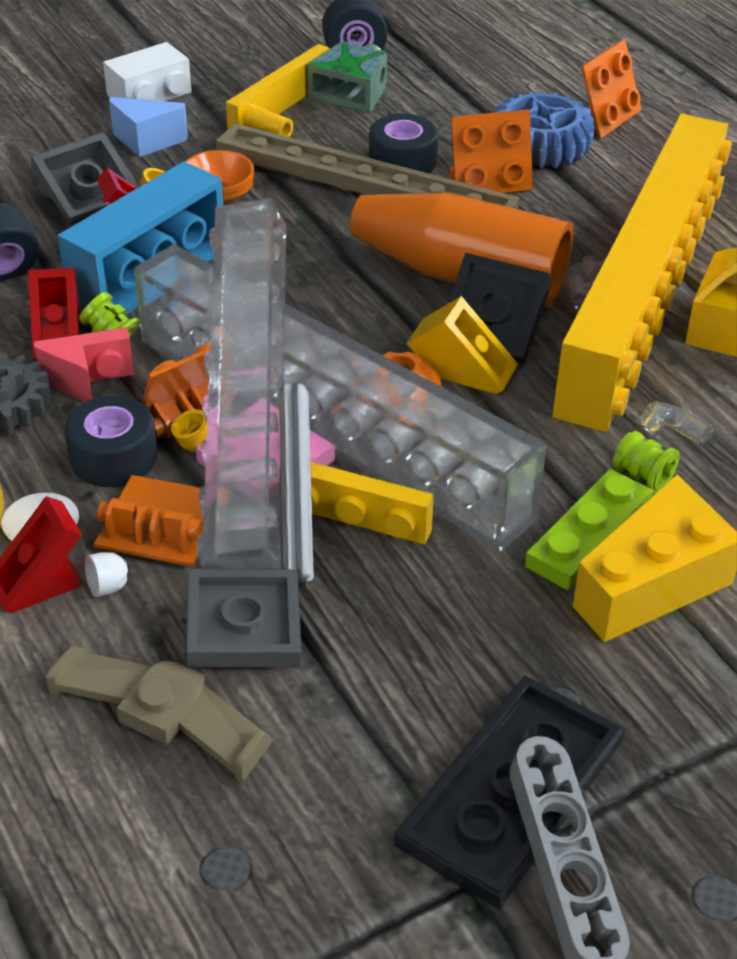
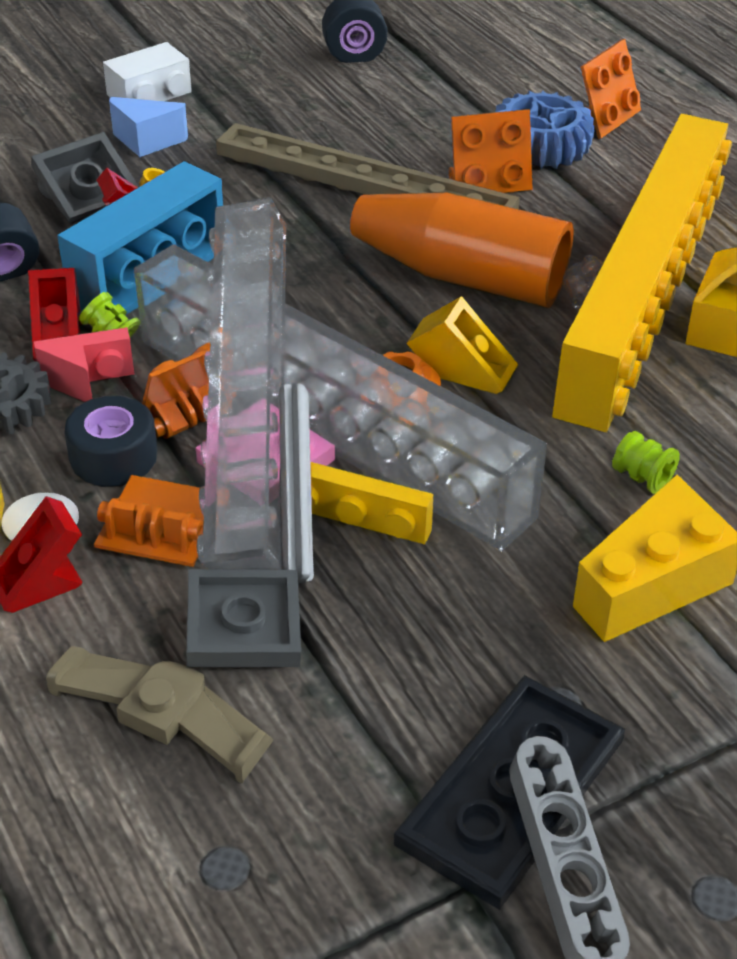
white hinge [85,552,128,597] -> none
yellow hinge [171,409,214,452] -> none
orange piece [185,150,254,208] -> none
yellow piece [226,44,330,137] -> none
sand green torso [307,42,387,113] -> none
black wheel [369,113,438,174] -> none
black tile [448,253,553,363] -> none
lime plate [525,469,653,591] -> none
clear arm [639,401,714,446] -> none

